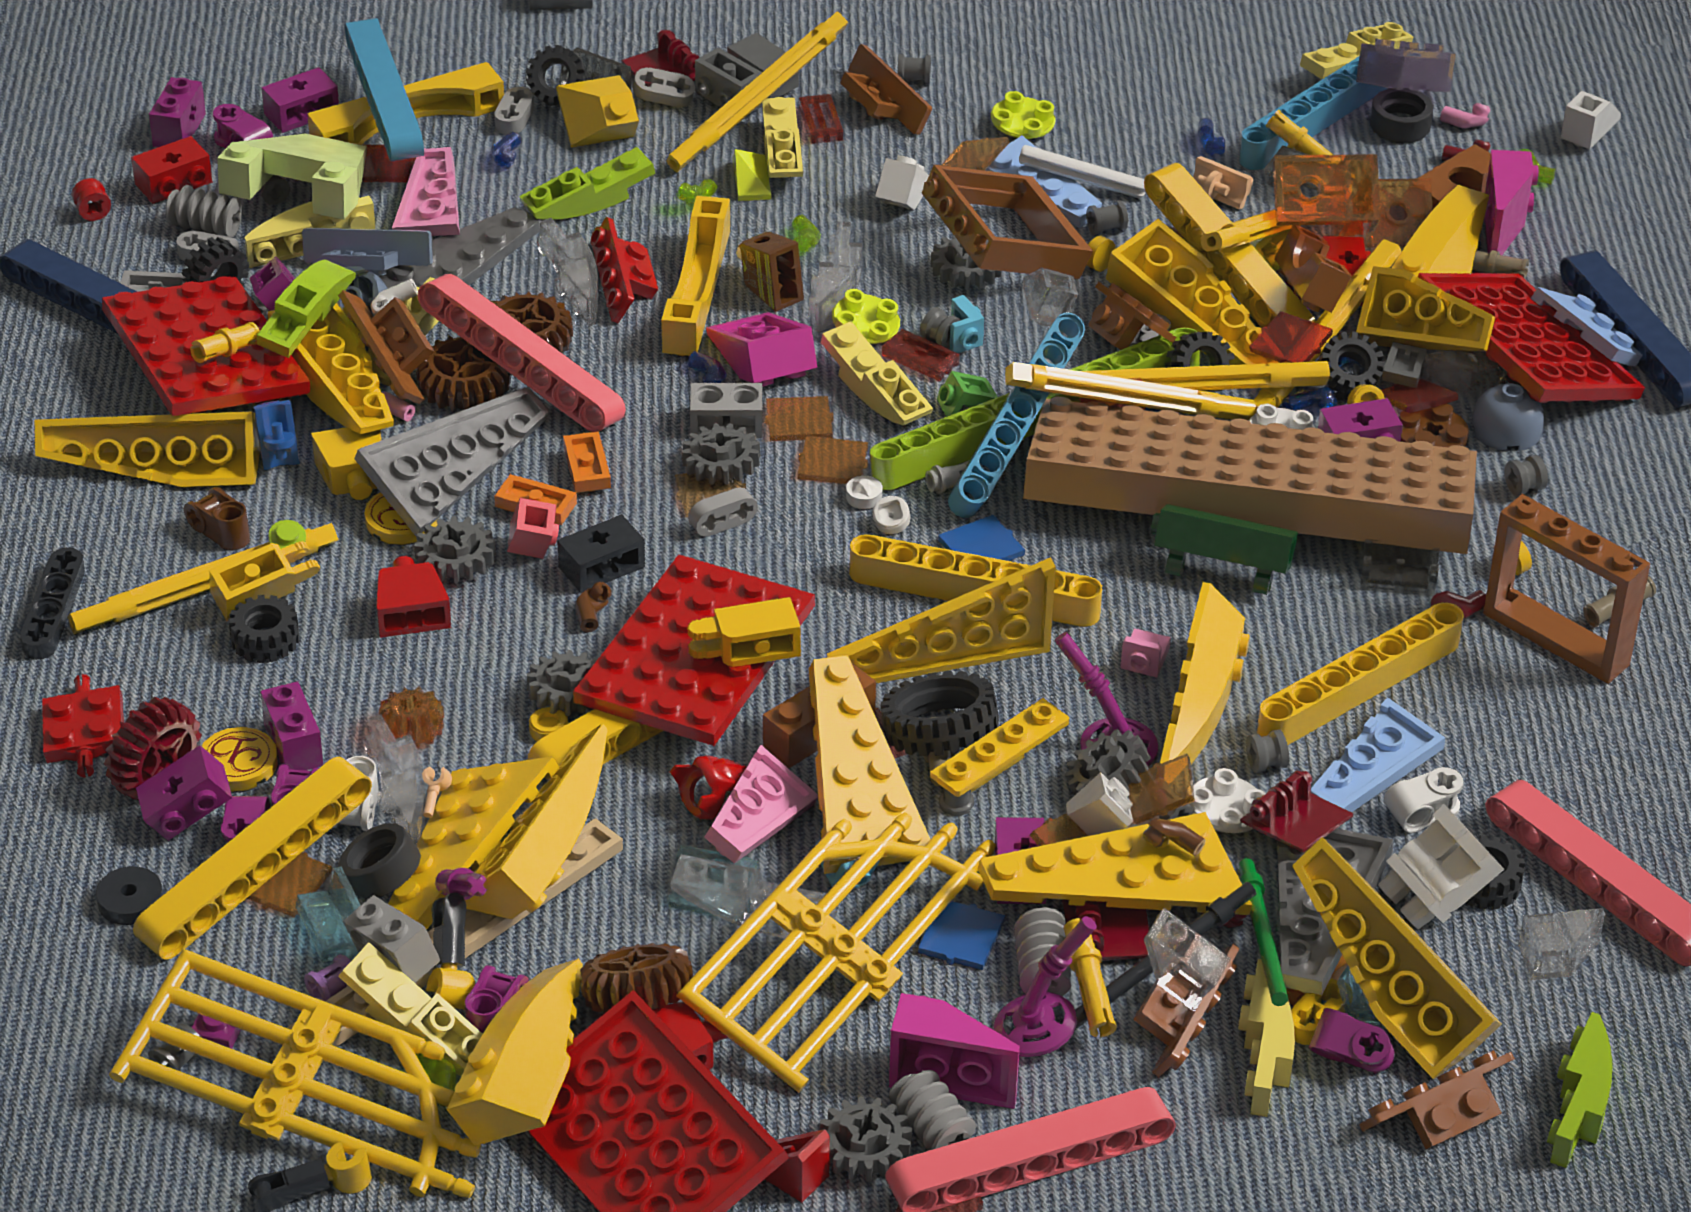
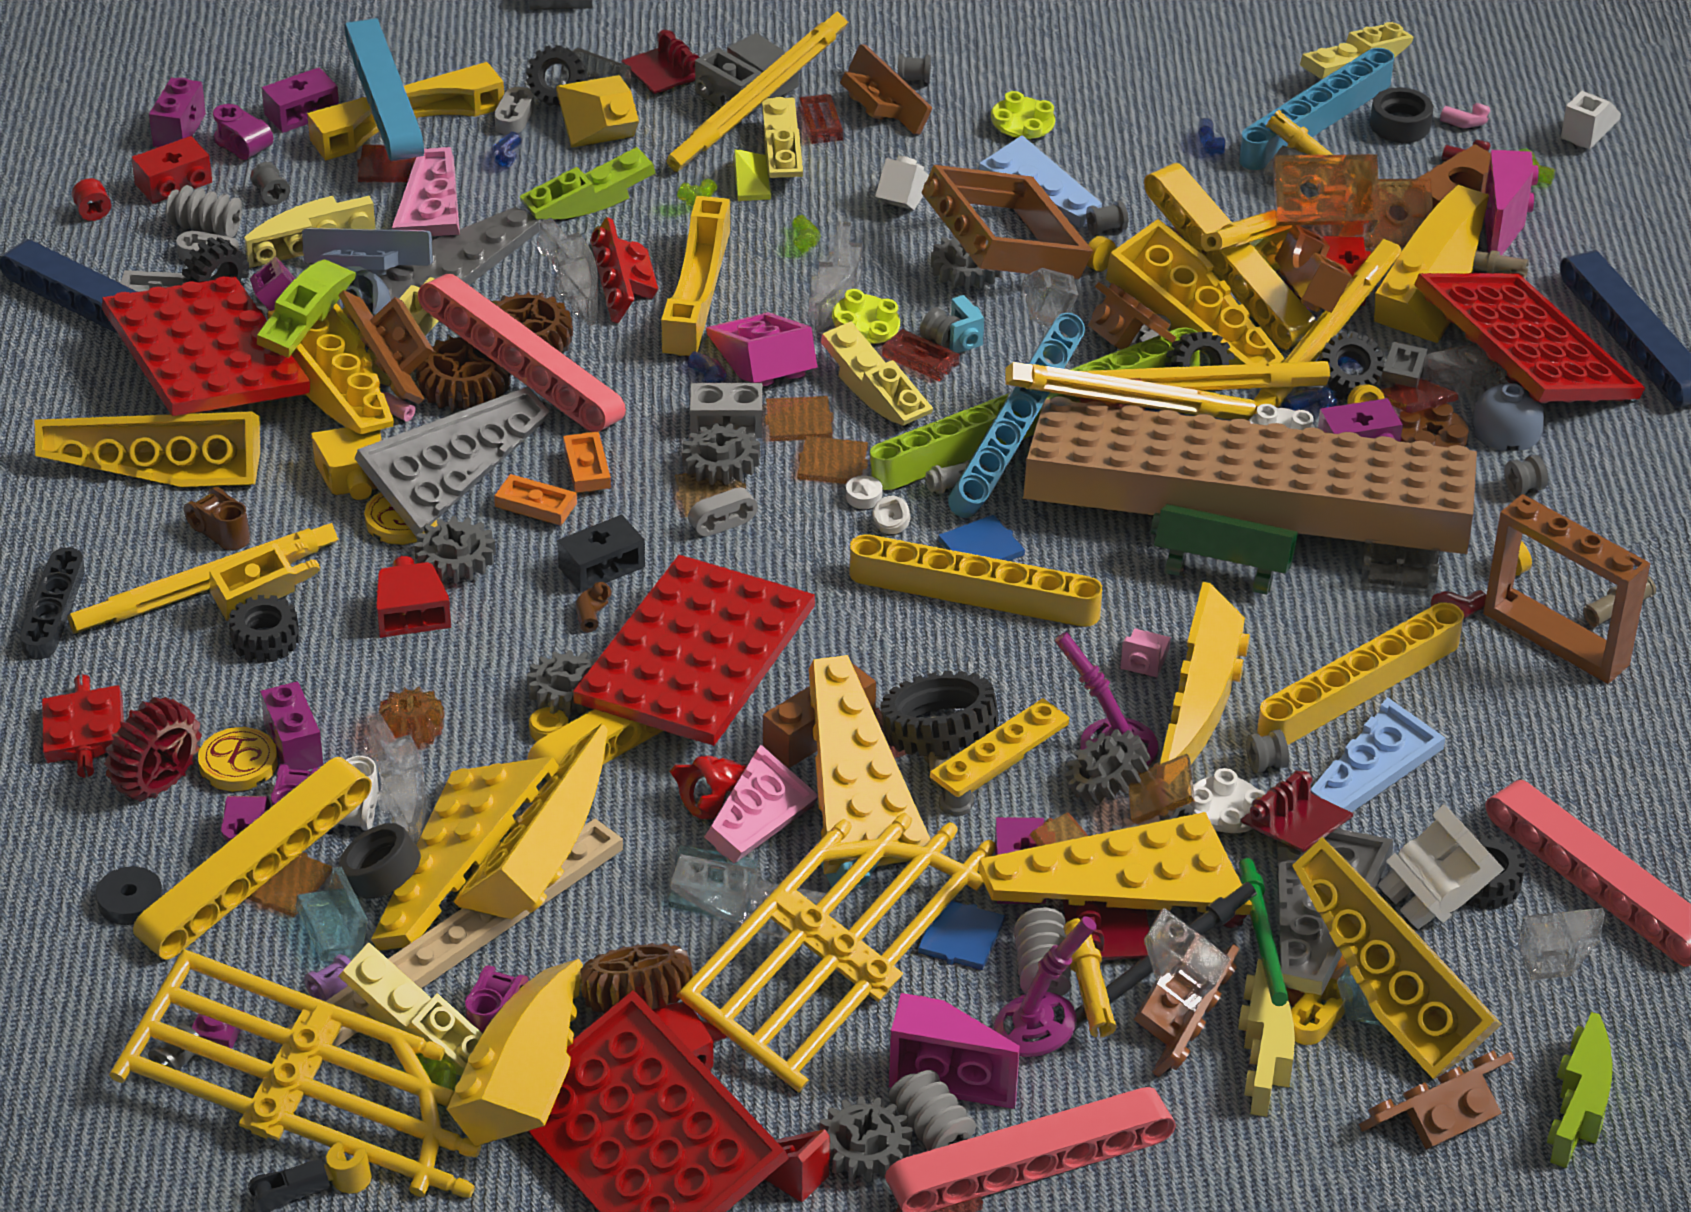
magenta brick [136,745,232,841] -> none
yellow pin [190,322,260,363] -> none
yellowish green wedge [217,134,367,220] -> none
blue hips [253,400,300,470] -> none
lime plate [268,520,306,549] -> none
light grey brick [343,895,441,983] -> none
white arm [371,279,418,316] -> none
light nougat hand [422,767,452,818] -> none
black piece [426,892,475,1010] -> none
magenta axle [435,867,487,900] -> none
coral brick [507,498,559,559] -> none
light grey beam [632,68,695,107] -> none
yellow hinge [688,597,801,667] -> none
reddish brown torso [736,232,804,312] -> none
yellow wing [827,557,1056,683] -> none
bright green bracket [937,371,998,417] -> none
clear orange piece [942,137,1010,171] -> none
white axle [1019,145,1146,199] -> none
white slope [1066,772,1133,836] -> none
reddish brown arm [1143,818,1206,856] -> none
light nougat hips [1193,156,1253,209] -> none
clear red piece [1249,311,1333,363] -> none
magenta piece [1309,1008,1395,1073] -> none
clear purple wedge [1356,38,1456,92] -> none
yellow wedge [1356,266,1495,351] -> none
white piece [1383,767,1463,833] -> none
light blue wing [1531,287,1642,367] -> none

